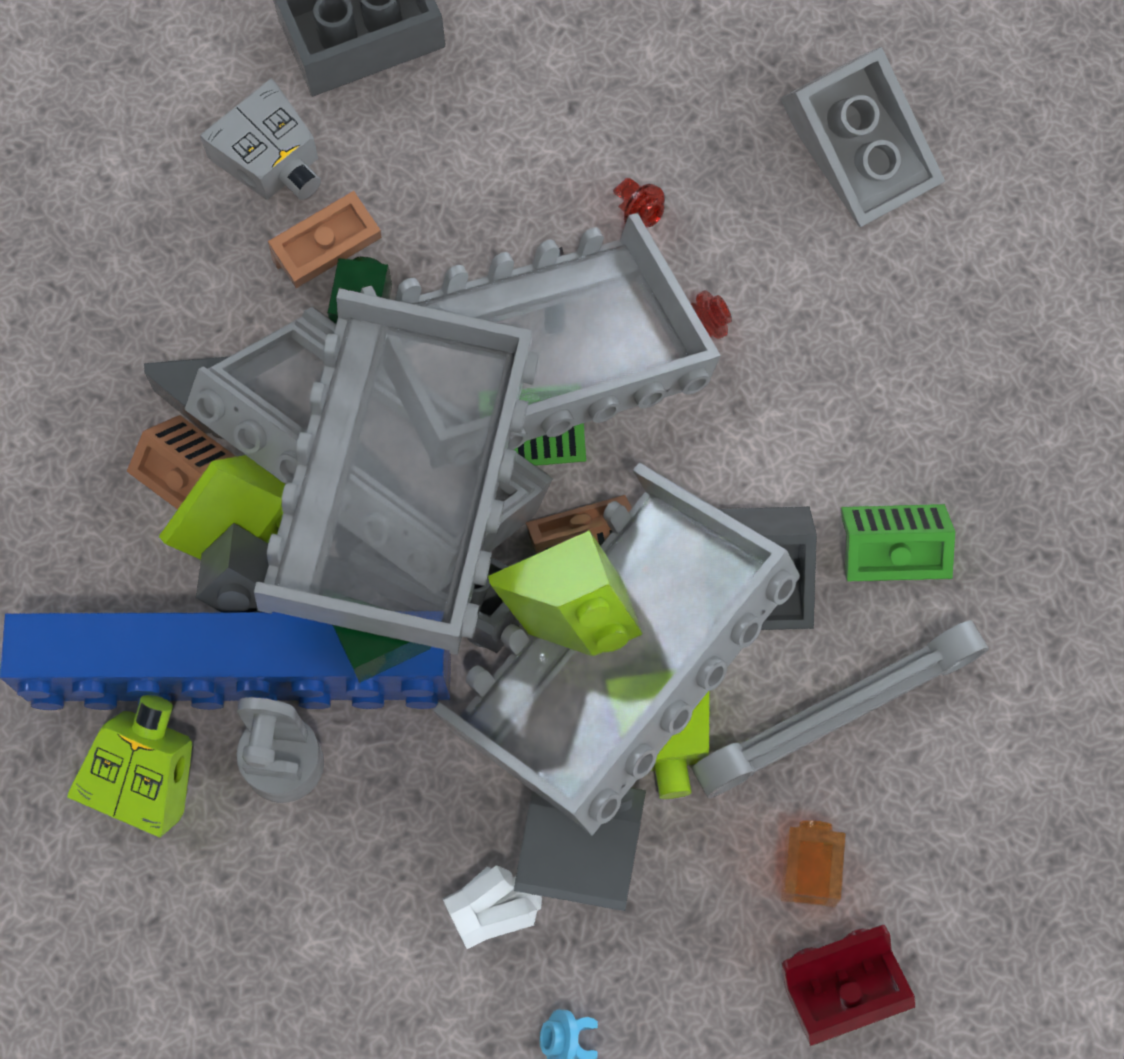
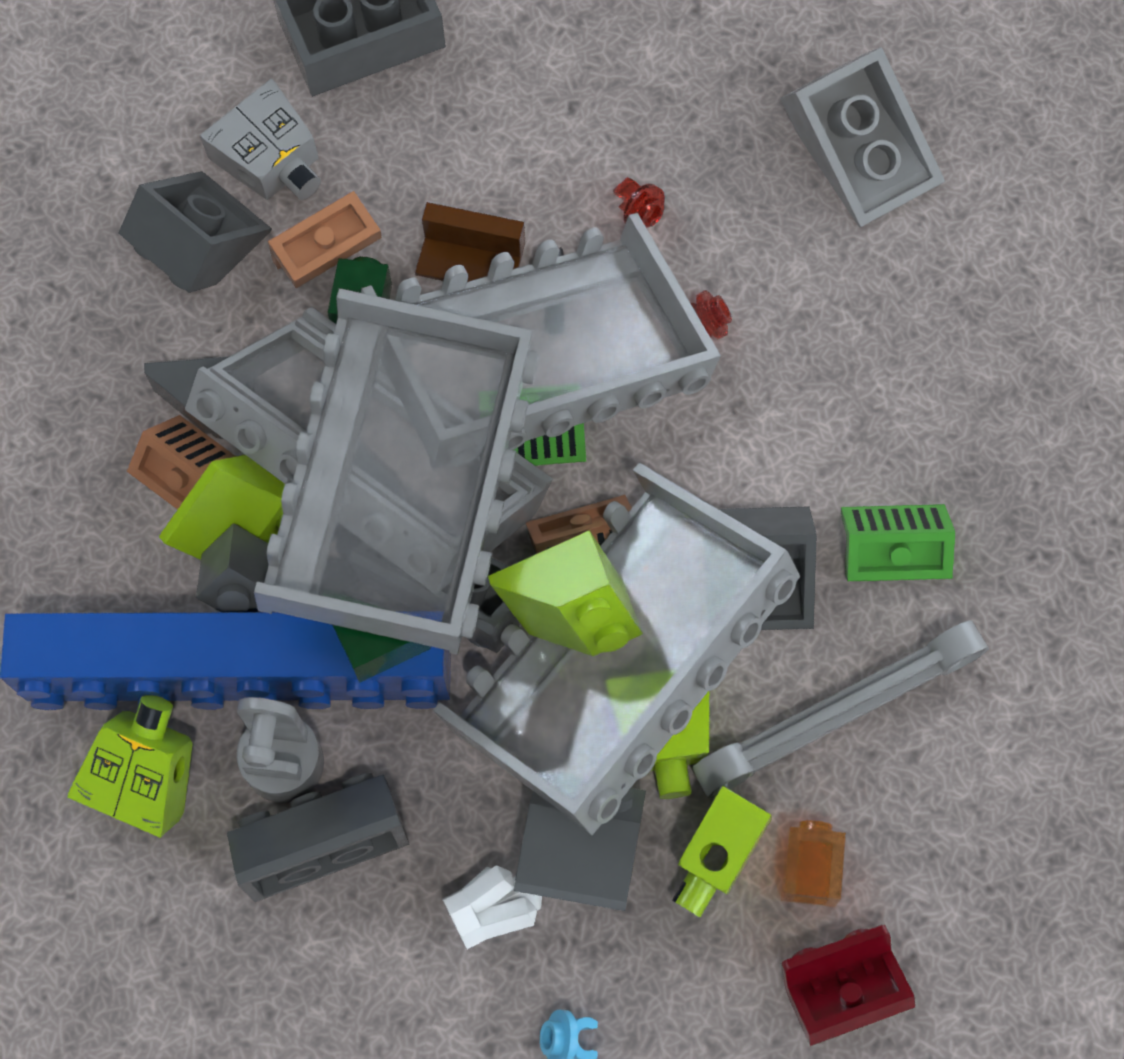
none -> dark grey slope [118,171,272,293]
none -> dark grey slope [227,773,410,902]
none -> reddish brown panel [415,202,526,282]
none -> lime torso [672,786,772,918]

